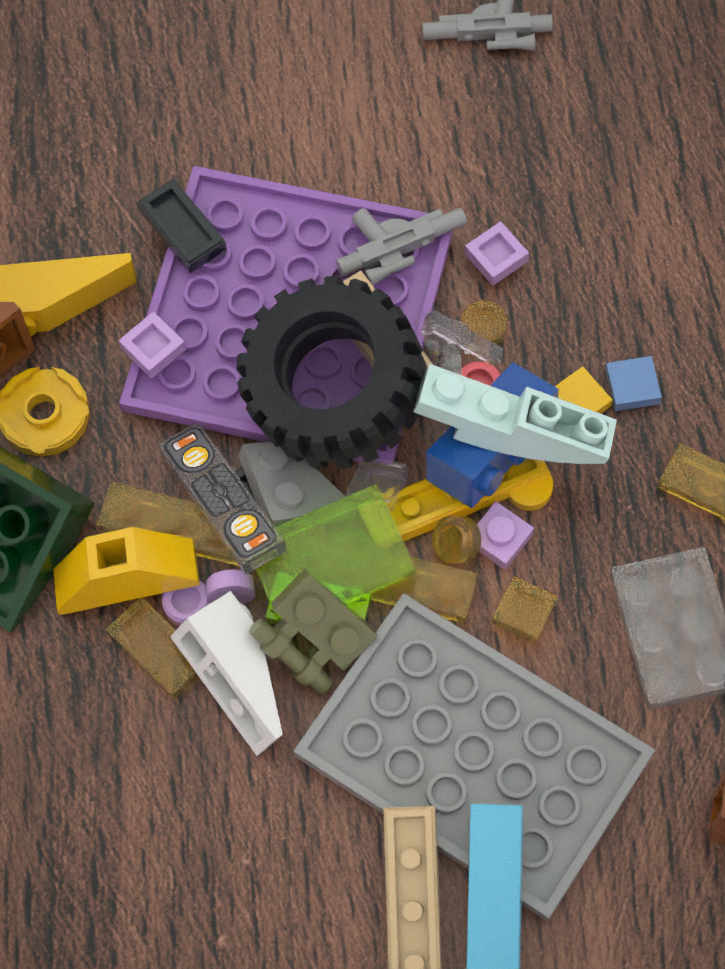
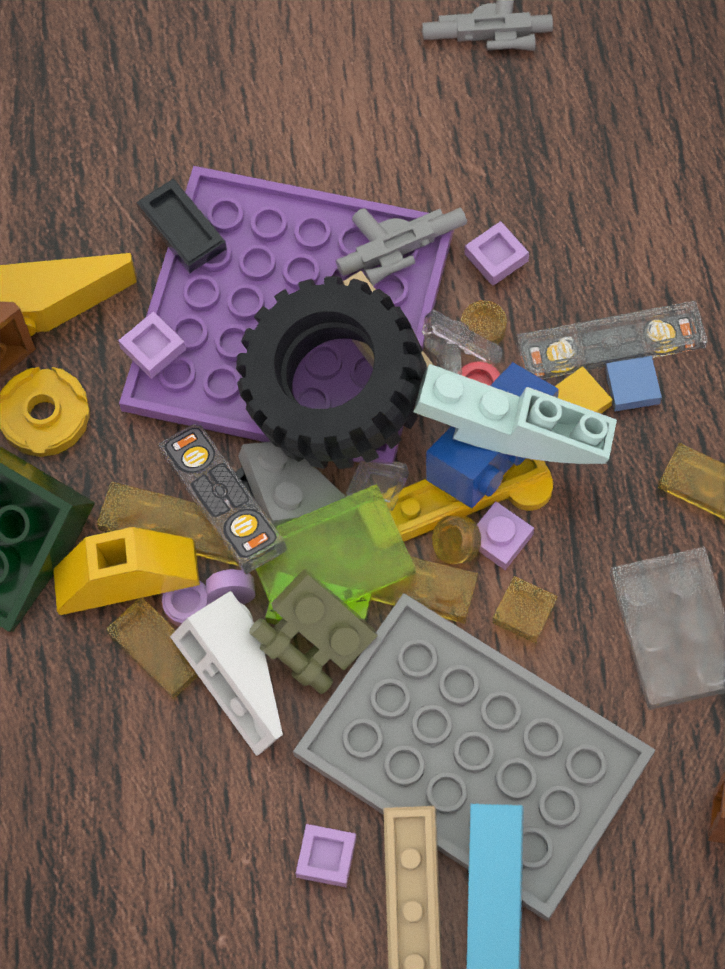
none -> lavender plate [296,824,357,887]
none -> clear tile [516,300,708,379]

